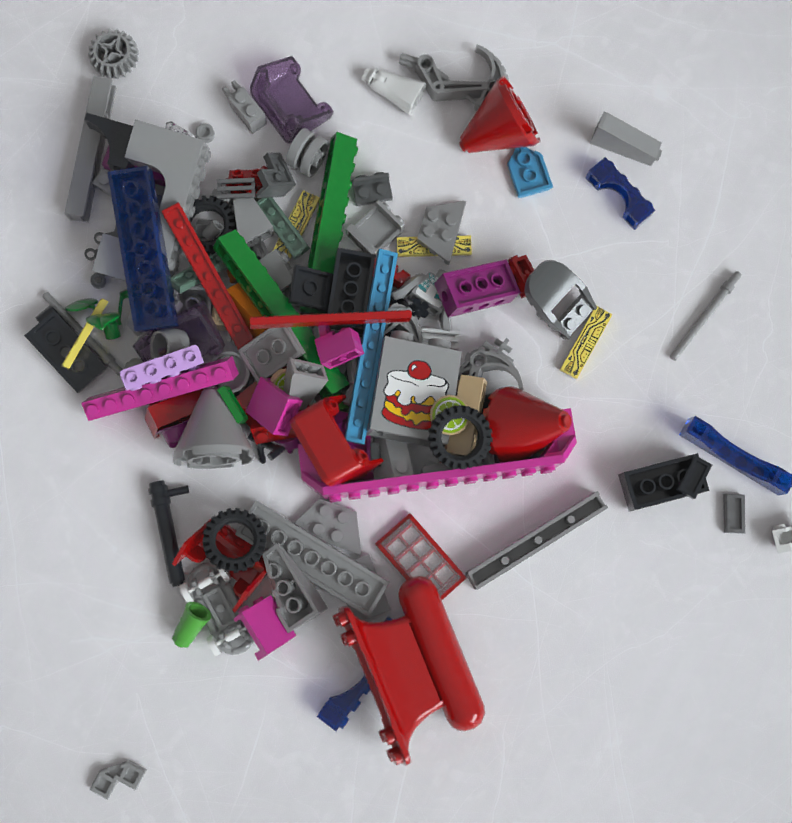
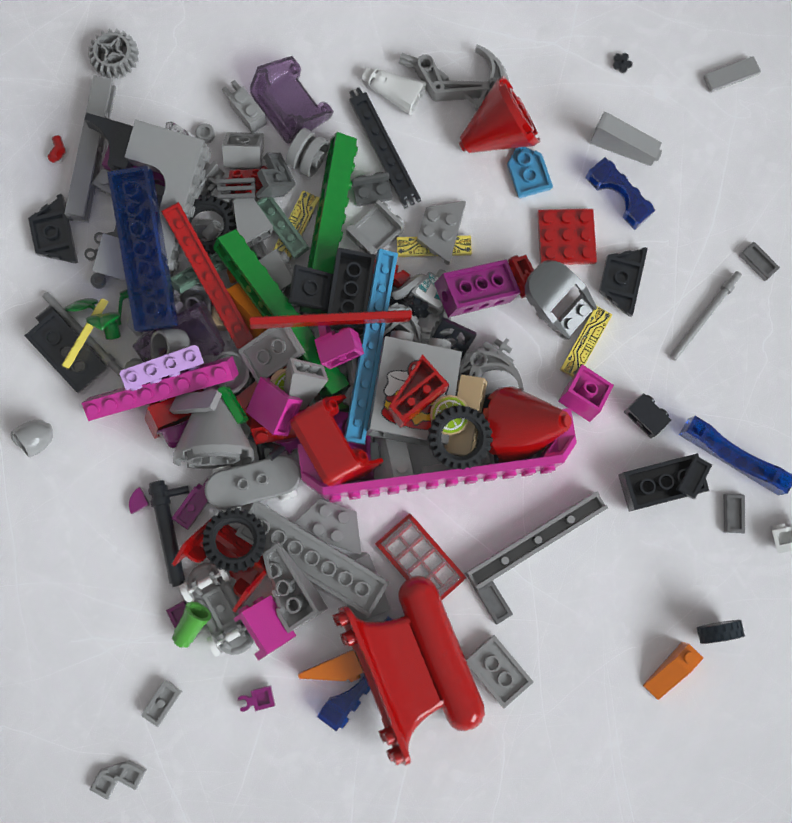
none -> light grey piece [10,420,53,458]
none -> black wing [28,194,78,264]
none -> red arm [47,135,66,163]
none -> magenta tile [129,487,150,514]
none -> light grey plate [141,680,182,727]
none -> magenta tile [166,601,186,628]
none -> light grey tile [169,390,222,414]
none -> magenta hinge [171,478,209,530]
none -> light grey hips [199,161,225,197]
none -> light grey piece [205,451,301,512]
none -> light grey slope [222,132,264,170]
none -> magenta plate [238,685,275,711]
none -> orange slope [298,649,363,682]
none -> black hinge [349,87,421,209]
none -> red wedge [387,354,449,428]
none -> black piece [427,317,477,362]
none -> light grey plate [466,635,534,708]
none -> flat silver tile [475,581,513,625]
none -> red plate [537,209,597,265]
none -> dark pink slope [558,364,614,422]
none -> black wing [599,247,648,317]
none -> black plant [613,53,632,73]
none -> black brick [624,393,671,438]
none -> orange slope [643,642,704,700]
none -> black wheel [697,620,745,644]
none -> light grey tile [703,56,761,92]
none -> flat silver tile [739,242,780,281]

